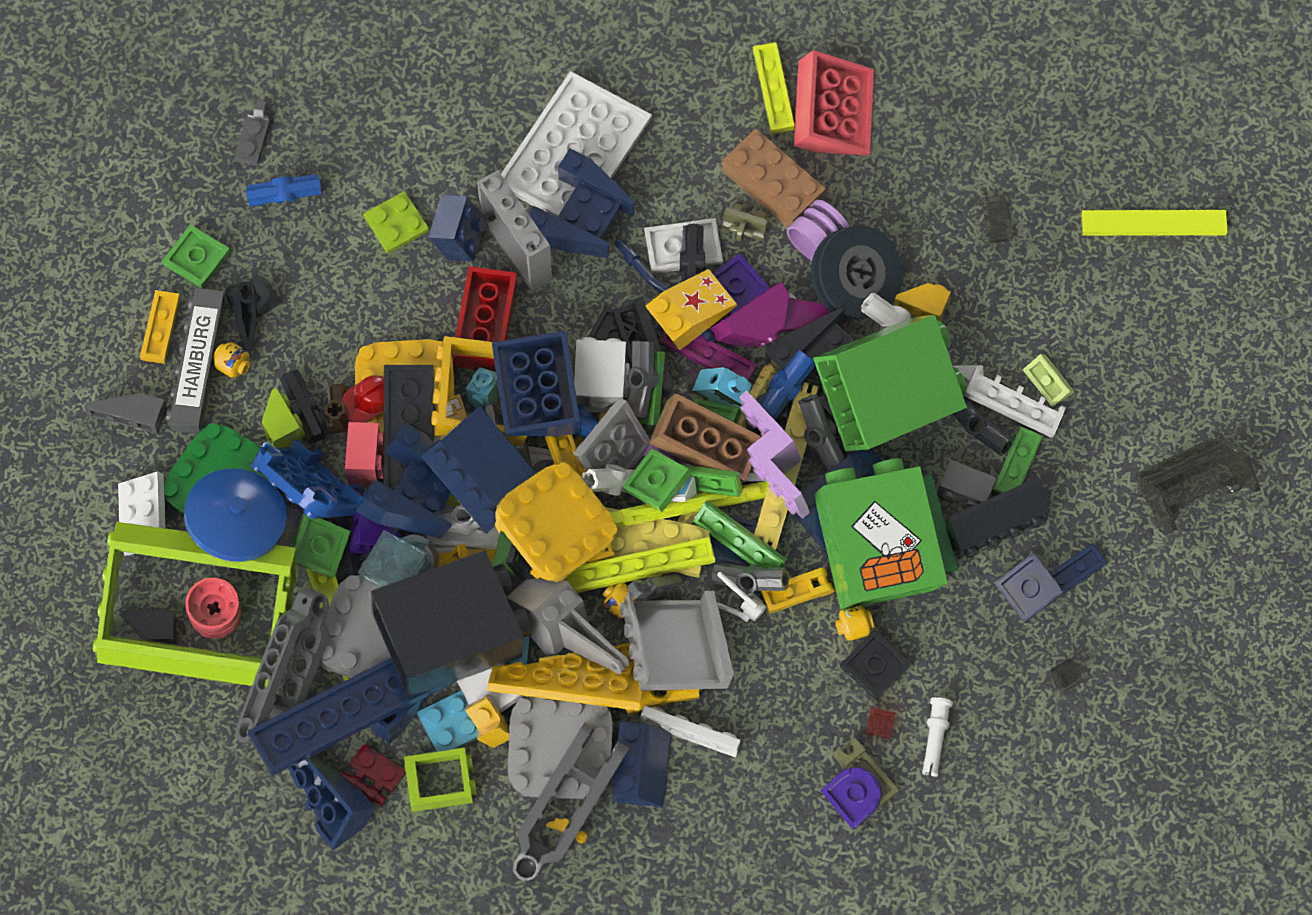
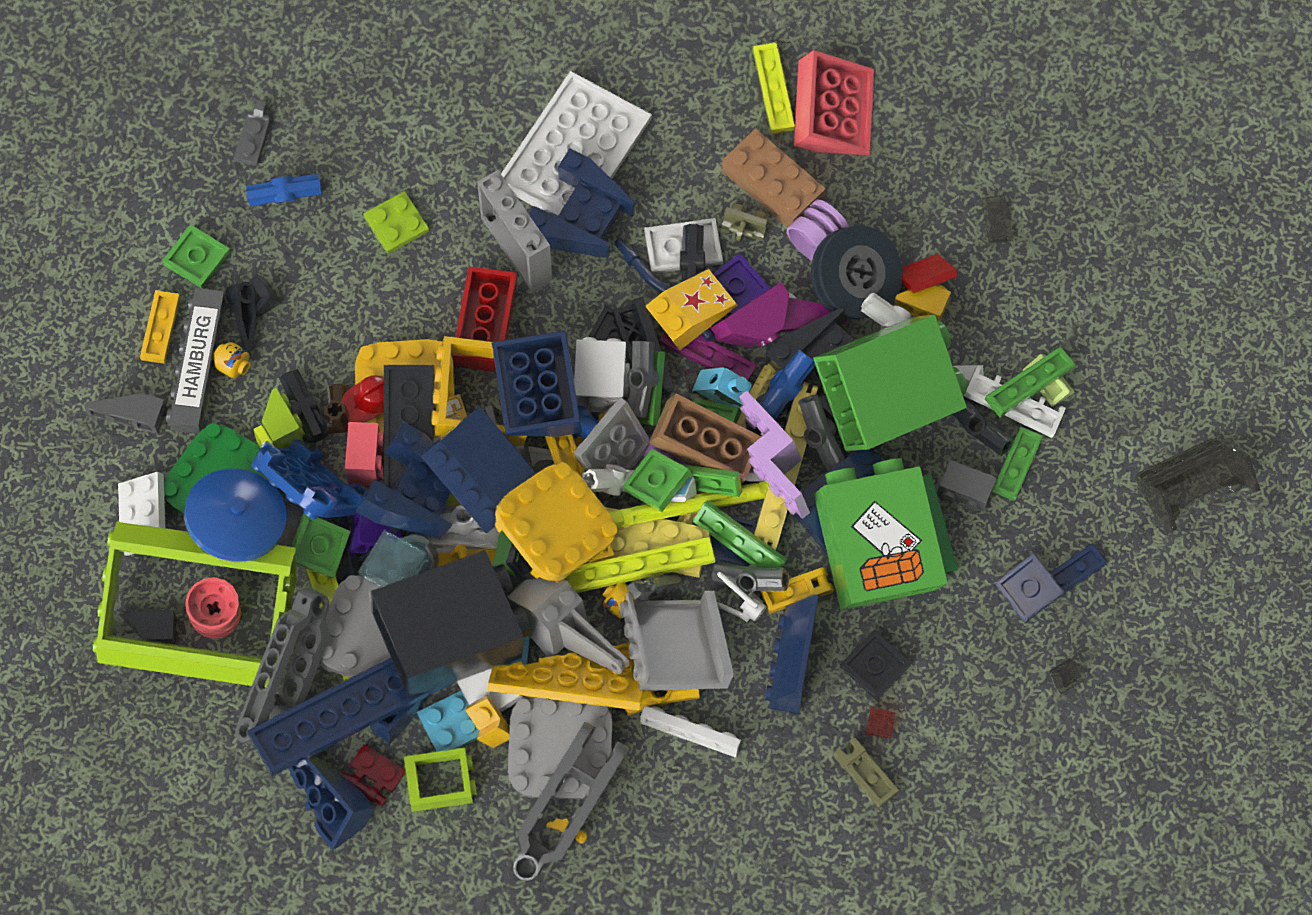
dark blue brick [428,195,486,262] -> none
medium azure brick [466,367,500,409] -> none
dark blue slope [612,721,671,808] -> none
dark purple tile [820,767,882,830] -> none
yellow head [835,605,874,641] -> none
white pin [922,698,953,776] -> none
black slope [946,477,1050,558] -> none
neon yellow tile [1081,210,1227,236] -> none
none -> neon yellow tile [254,425,274,448]
none -> dark blue slope [765,595,818,714]
none -> red tile [902,254,957,293]
none -> bright green tile [985,346,1076,418]

